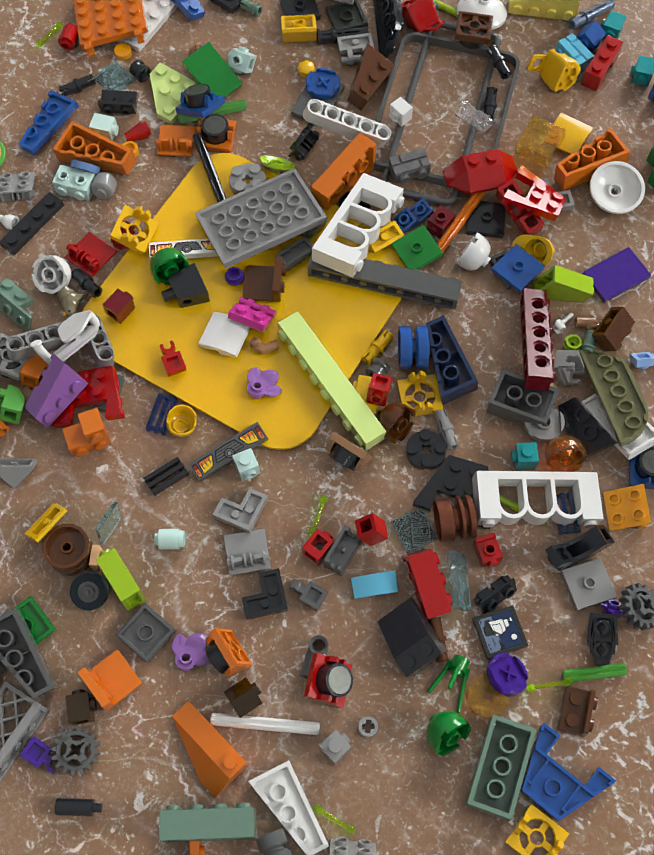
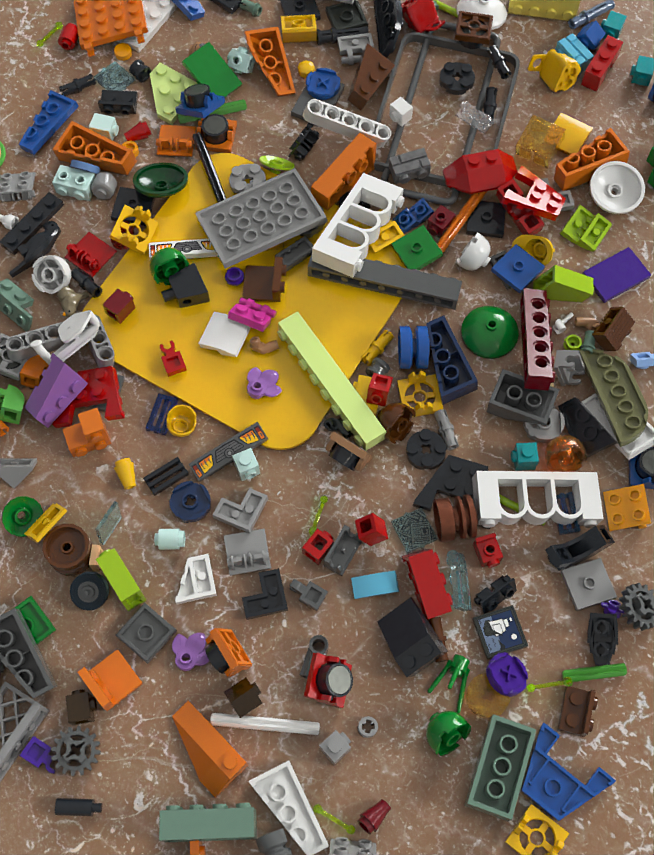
none -> green dish [2,496,43,537]
none -> black animal [9,221,61,278]
none -> black plate [111,187,155,226]
none -> yellow cone [114,458,136,490]
none -> dark green dish [133,163,188,198]
none -> dark blue plate [169,481,211,523]
none -> white wing [175,554,217,605]
none -> orange wedge [245,27,296,97]
none -> black arm [324,418,353,439]
none -> dark red cone [358,799,391,834]
none -> black plate [439,62,475,95]
none -> green dish [461,306,519,359]
none -> lime slope [559,205,612,252]

